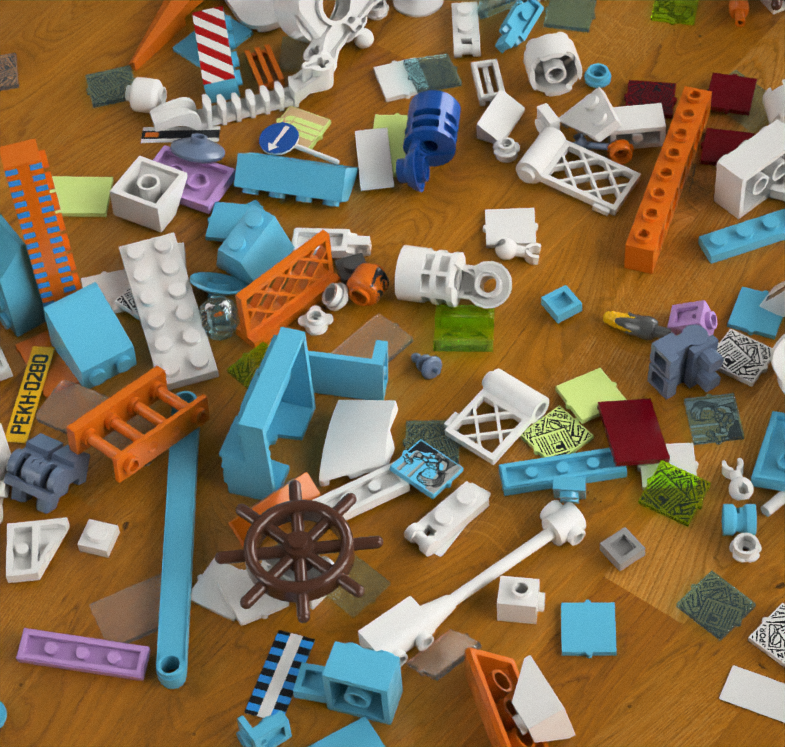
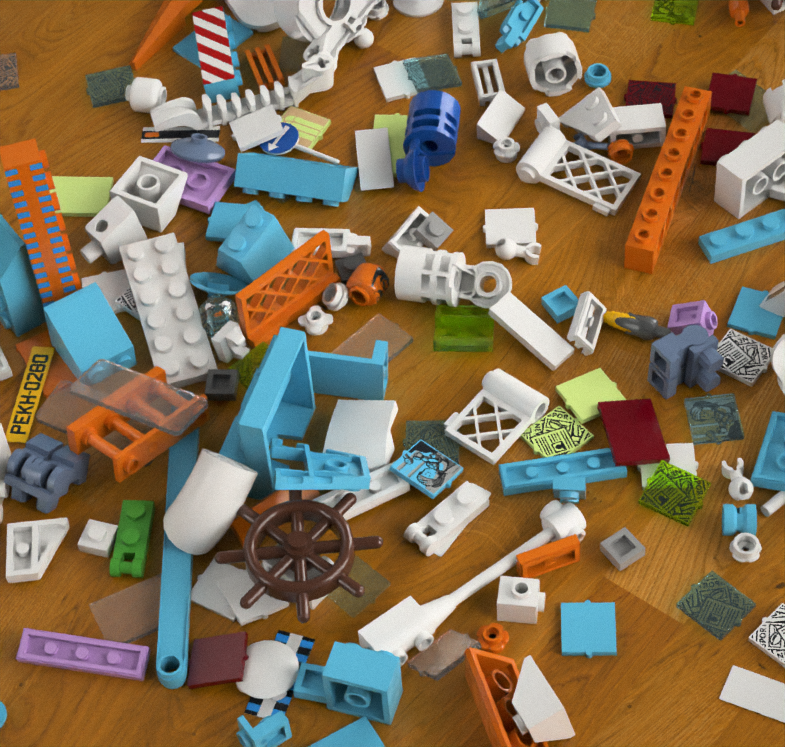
sand blue hair [411,352,442,380] -> none
none -> clear piece [70,359,208,436]
none -> white torso [80,195,148,264]
none -> bright green plate [109,500,156,578]
none -> white brick [163,449,258,555]
none -> dark red piece [187,631,249,689]
none -> dark grey plate [204,369,239,401]
none -> white tile [211,320,250,363]
none -> white piece [229,104,285,152]
none -> white dish [236,640,299,701]
none -> medium azure wing [270,437,371,492]
none -> white slope [381,206,429,259]
none -> light grey plate [413,211,453,251]
none -> orange plate [477,623,509,654]
none -> white tile [488,292,575,371]
none -> orange tile [516,534,580,578]
none -> white tile [567,291,607,356]

